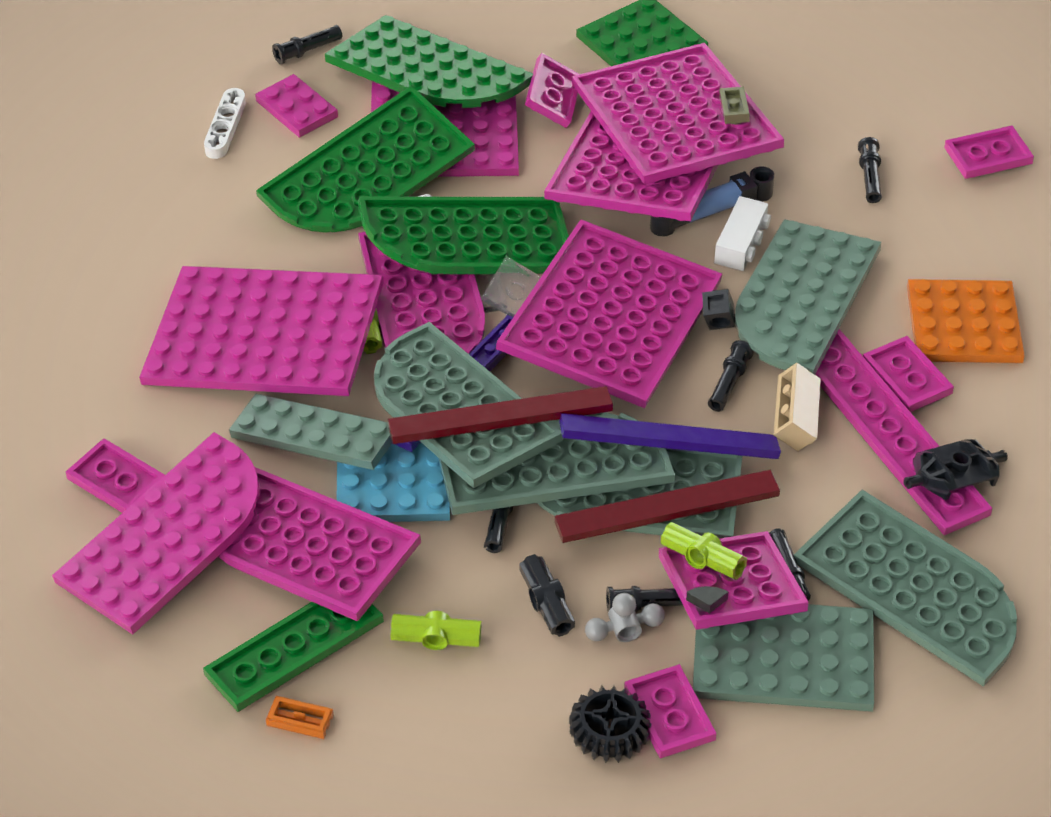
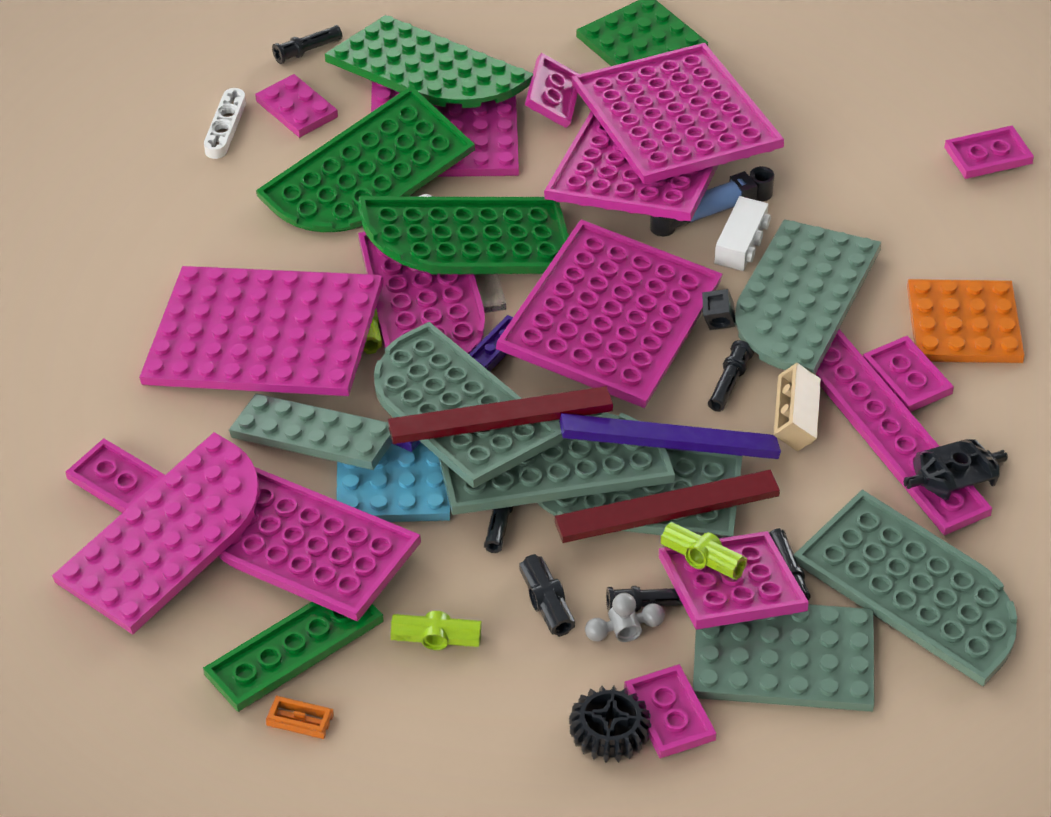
clear tile [481,256,541,317] -> none
pearl dark grey tile [686,586,729,613] -> none
olive plate [719,86,750,124] -> none
black pin [858,137,882,203] -> none

